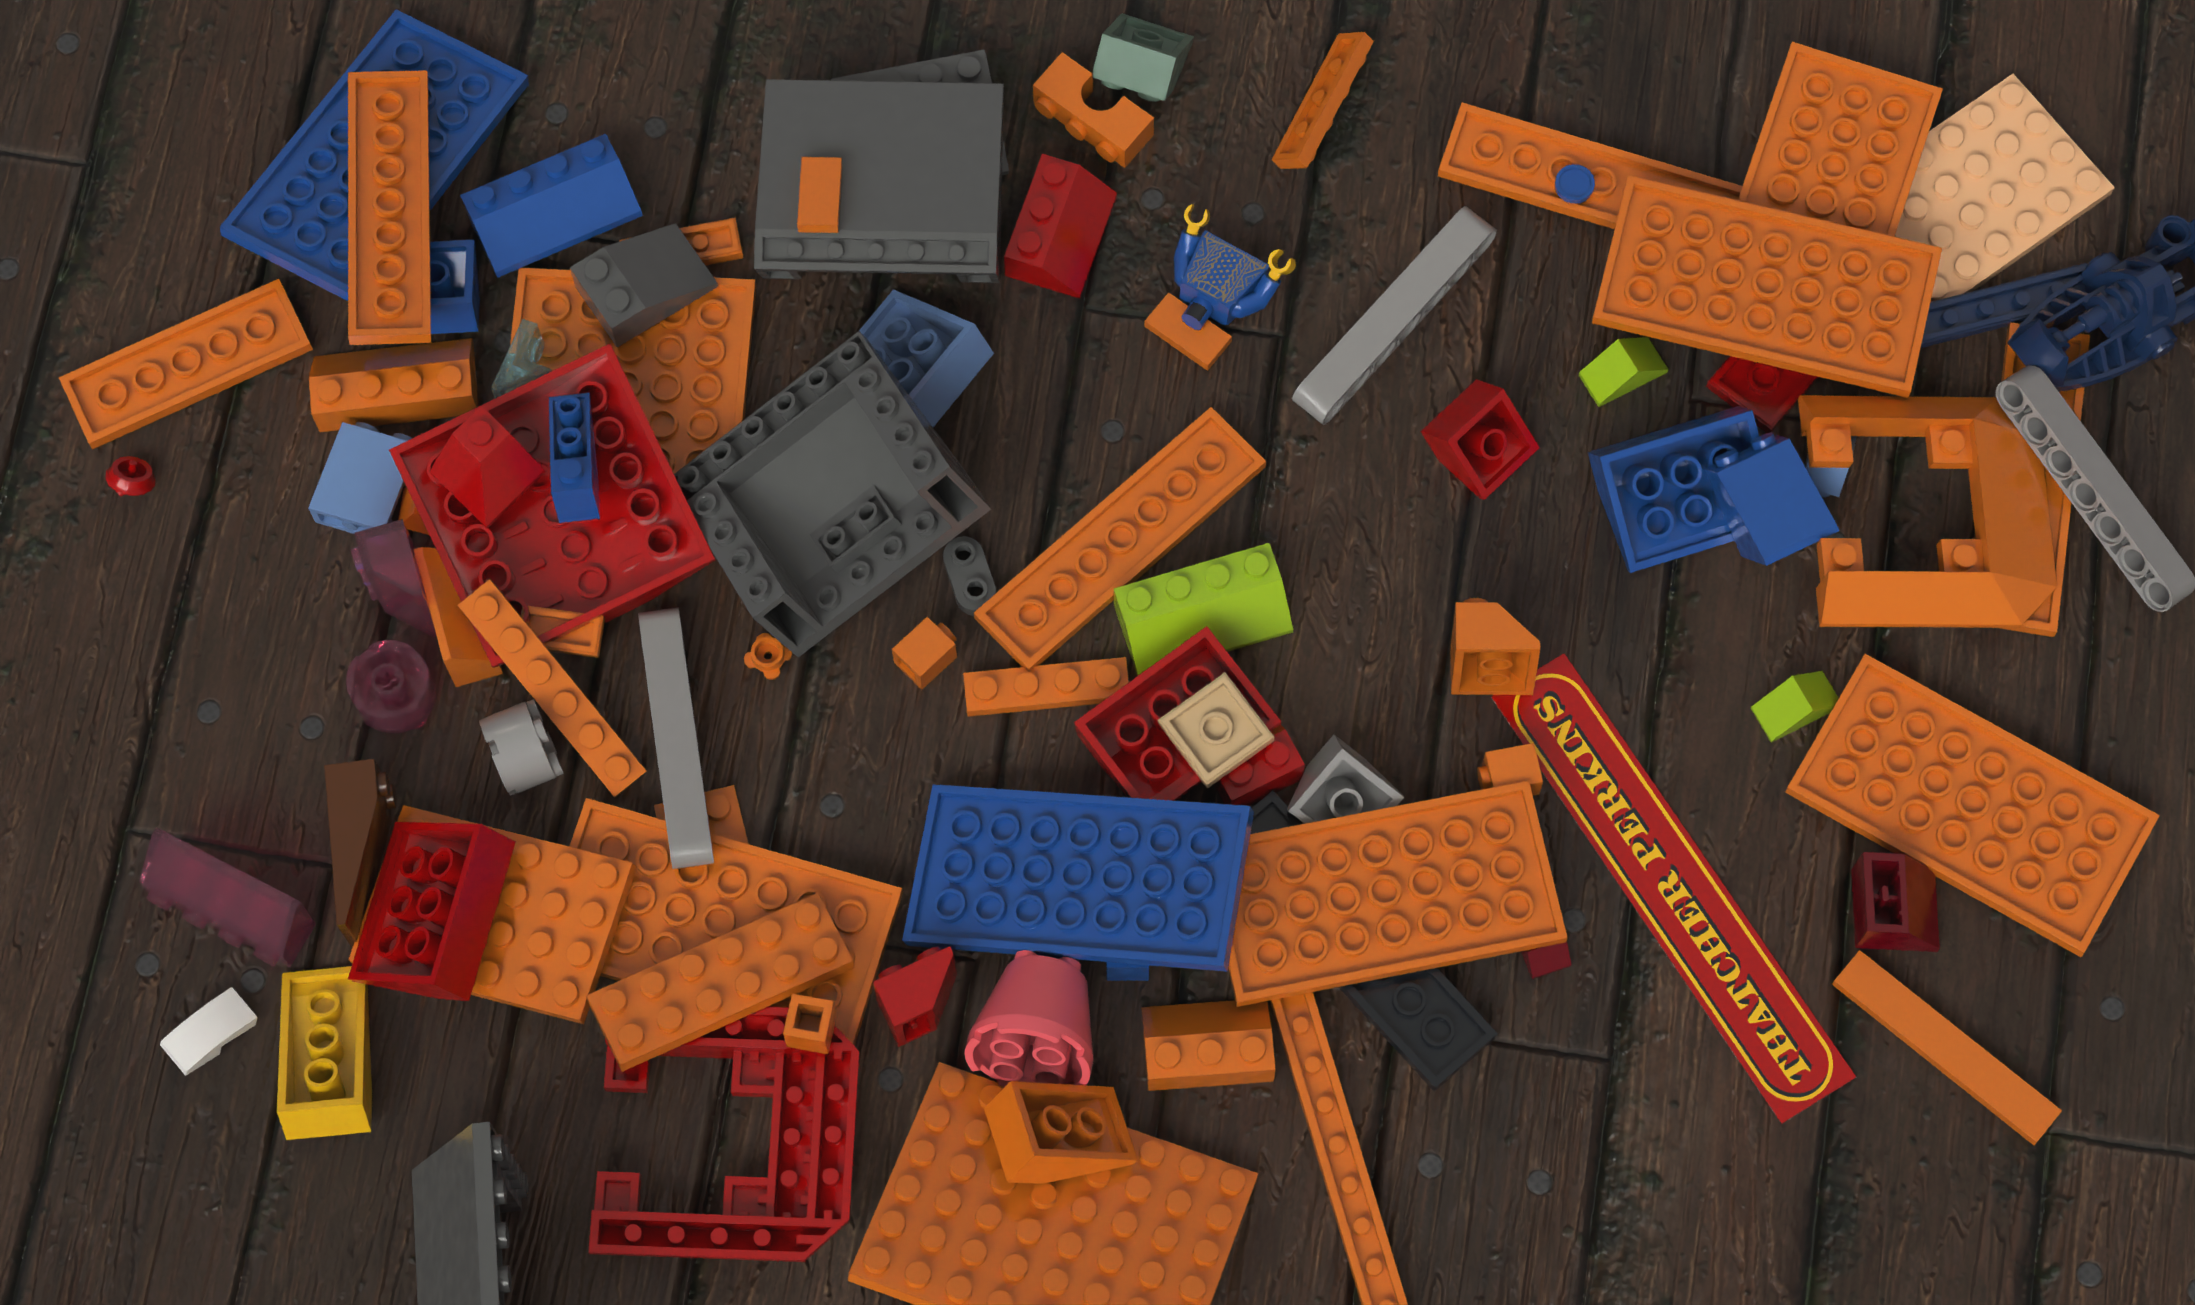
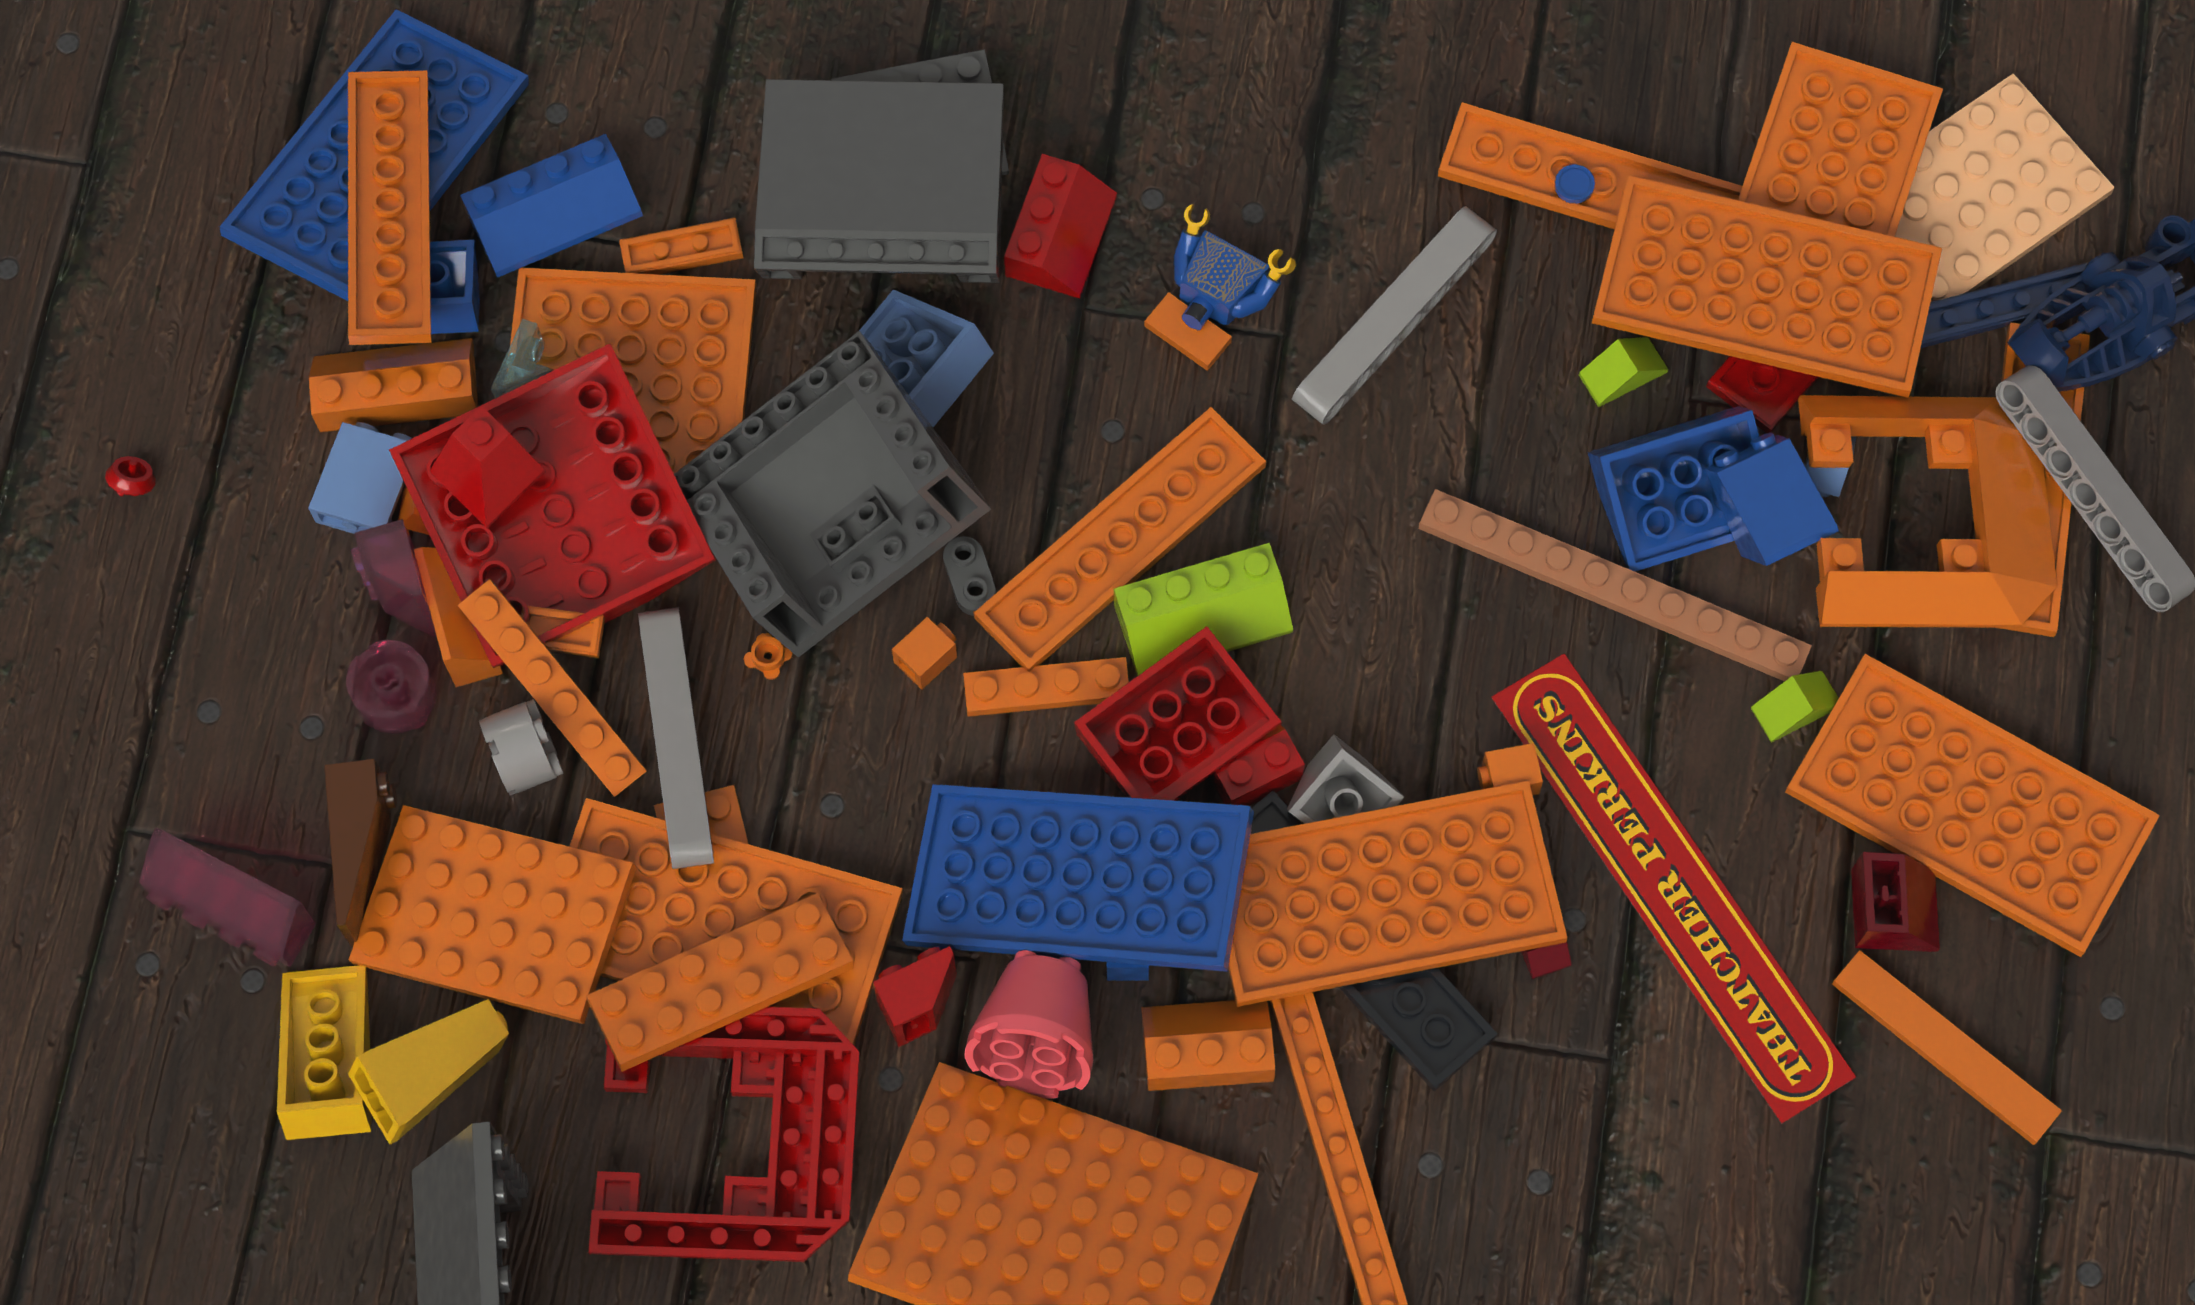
orange plate [59,279,313,450] -> none
white slope [160,987,257,1076] -> none
red slope [348,822,516,1001] -> none
blue slope [549,393,600,523] -> none
dark grey slope [570,223,718,347] -> none
orange brick [783,993,837,1054] -> none
orange tile [797,157,843,233] -> none
orange slope [984,1081,1138,1184] -> none
orange arch [1033,52,1154,168] -> none
sand green slope [1092,13,1194,102] -> none
tan tile [1158,673,1275,788] -> none
orange plate [1271,32,1374,169] -> none
red slope [1420,379,1540,500] -> none
orange slope [1450,598,1540,695] -> none
none -> yellow slope [348,999,509,1145]
none -> nougat plate [1418,489,1812,681]

